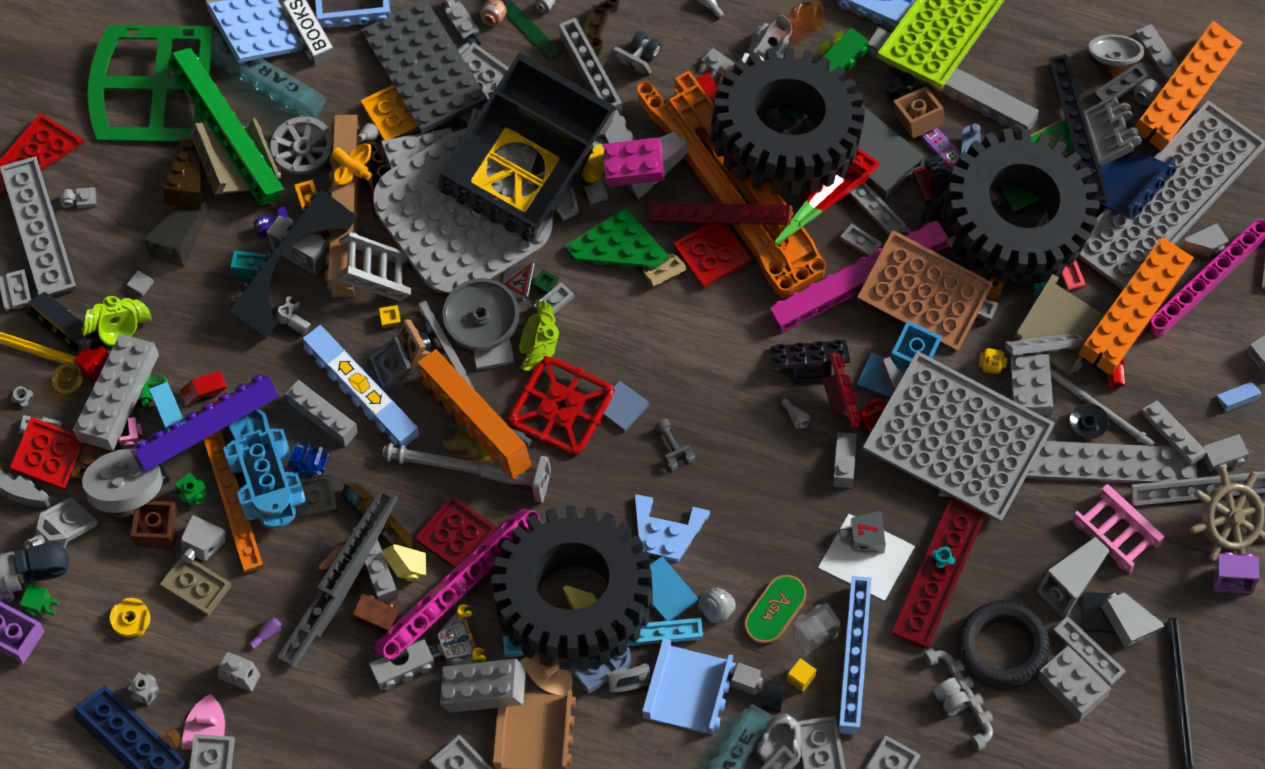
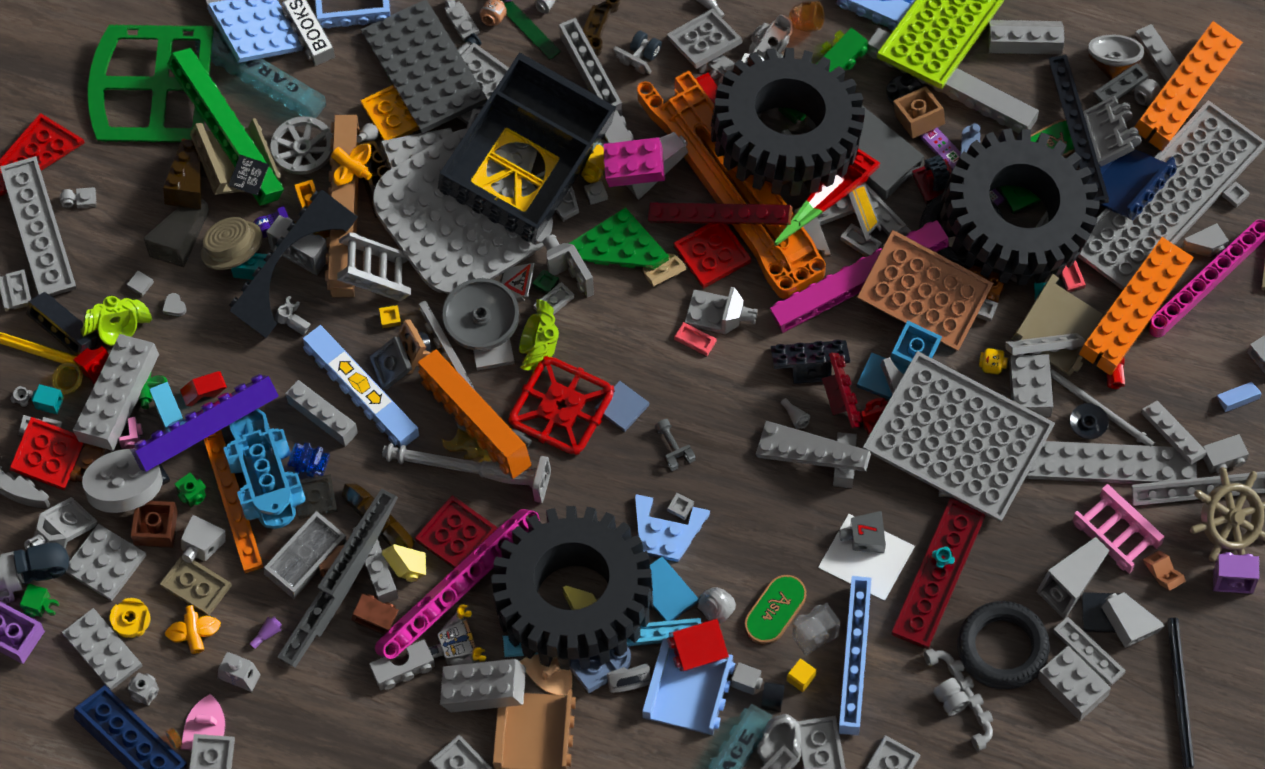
none -> teal brick [32,384,64,415]
none -> light grey plate [62,608,142,690]
none -> light grey plate [66,524,147,601]
none -> light grey tile [163,293,187,316]
none -> light orange plant [165,605,221,654]
none -> dark tan piece [201,217,263,270]
none -> black sticker [228,155,270,195]
none -> clear brick [264,511,346,599]
none -> light grey plate [542,235,594,298]
none -> light grey plate [667,9,742,69]
none -> red brick [667,619,729,671]
none -> light grey plate [668,493,694,520]
none -> coral tile [674,322,717,356]
none -> light grey plate [685,287,758,334]
none -> light grey wing [756,421,871,471]
none -> light grey wedge [795,184,882,257]
none -> light grey slope [988,20,1064,54]
none -> nougat slope [1143,550,1186,591]
none -> light grey plate [1222,181,1250,208]

